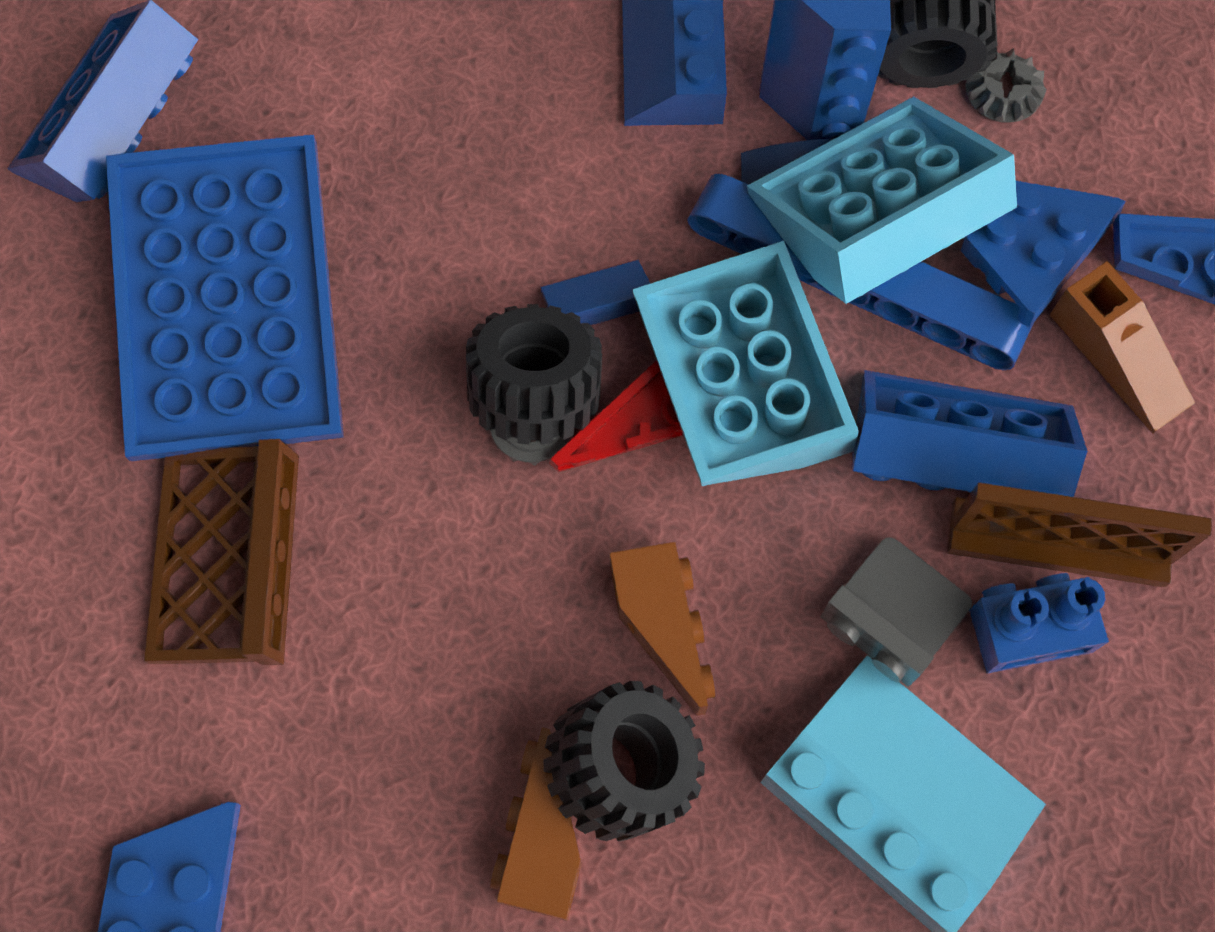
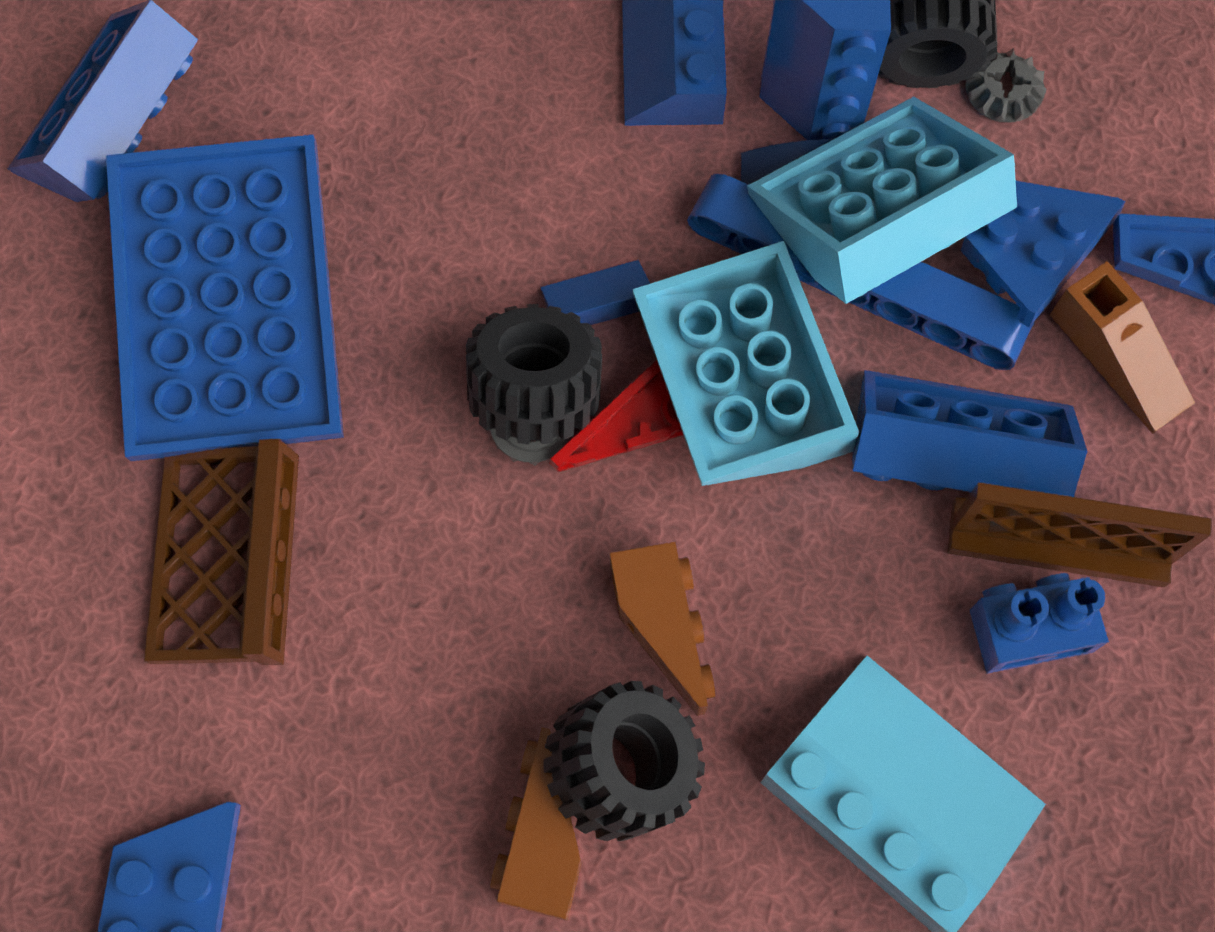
dark grey bracket [820,537,972,687] -> none

